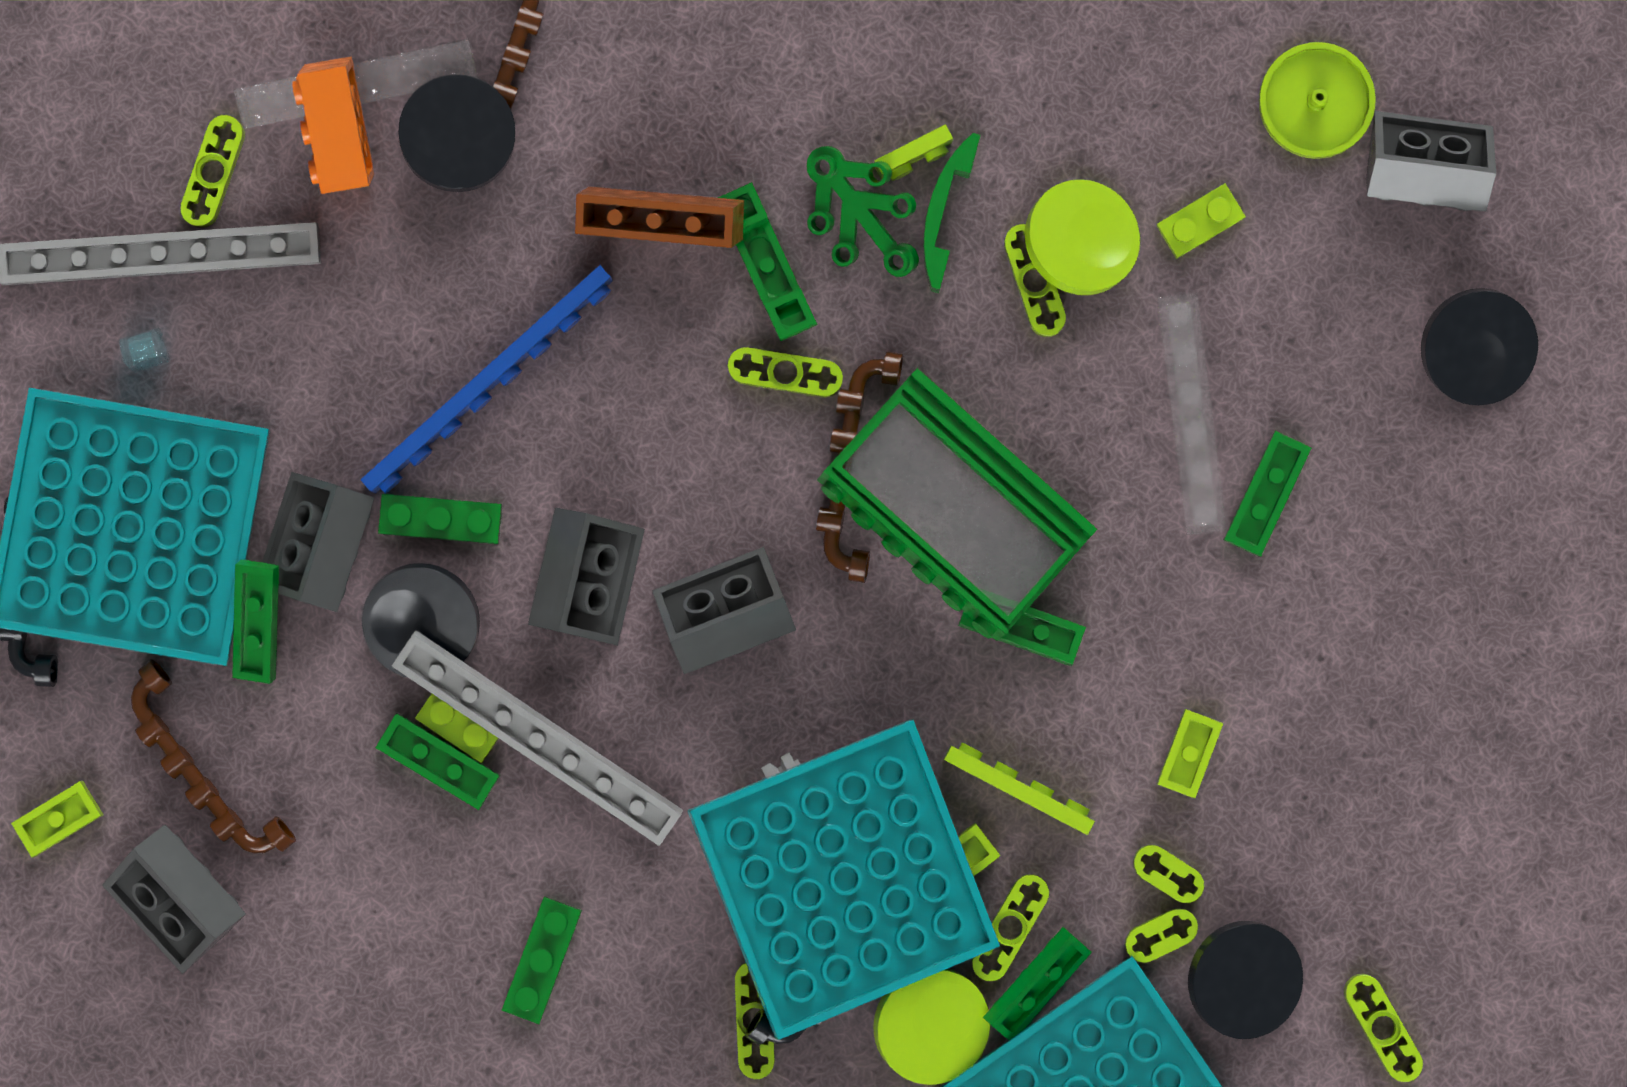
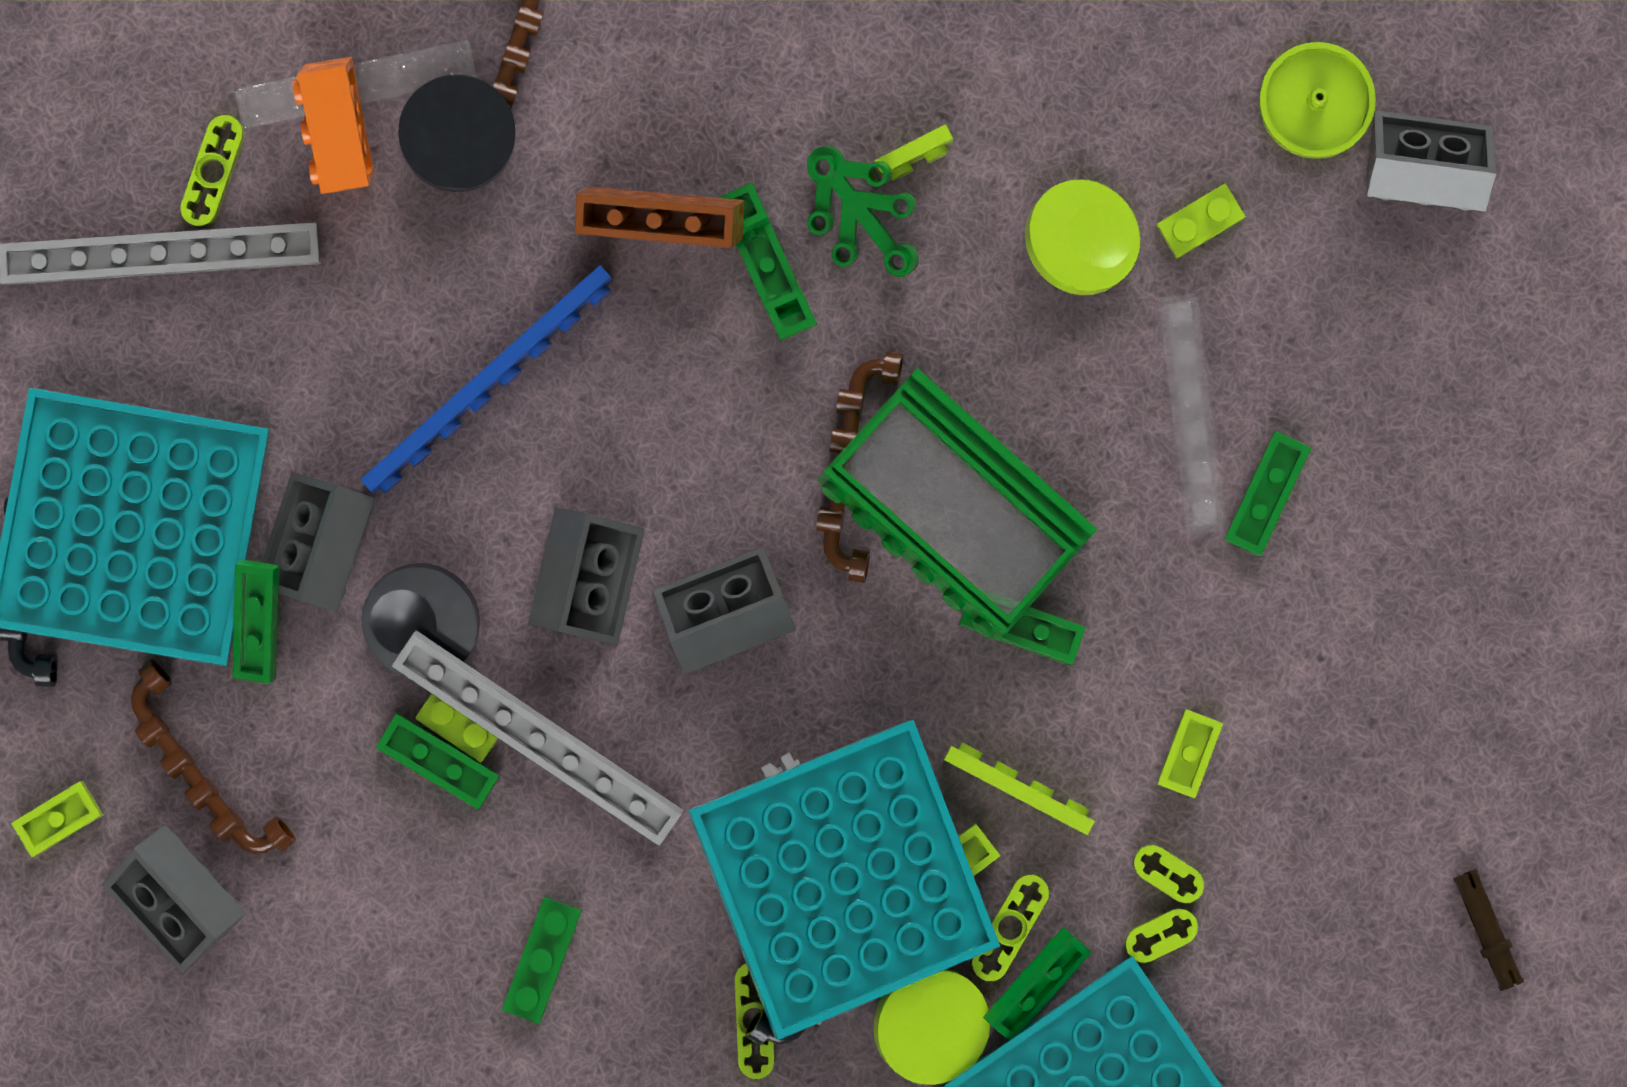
clear light blue brick [119,328,170,372] -> none
green plate [378,494,502,544] -> none
lime beam [728,347,843,397] -> none
green slope [923,133,980,293] -> none
lime beam [1004,224,1066,337] -> none
black piece [1188,921,1303,1039] -> none
lime beam [1344,974,1423,1082] -> none
black piece [1421,288,1538,406] -> none
none -> dark brown pin [1453,869,1524,991]

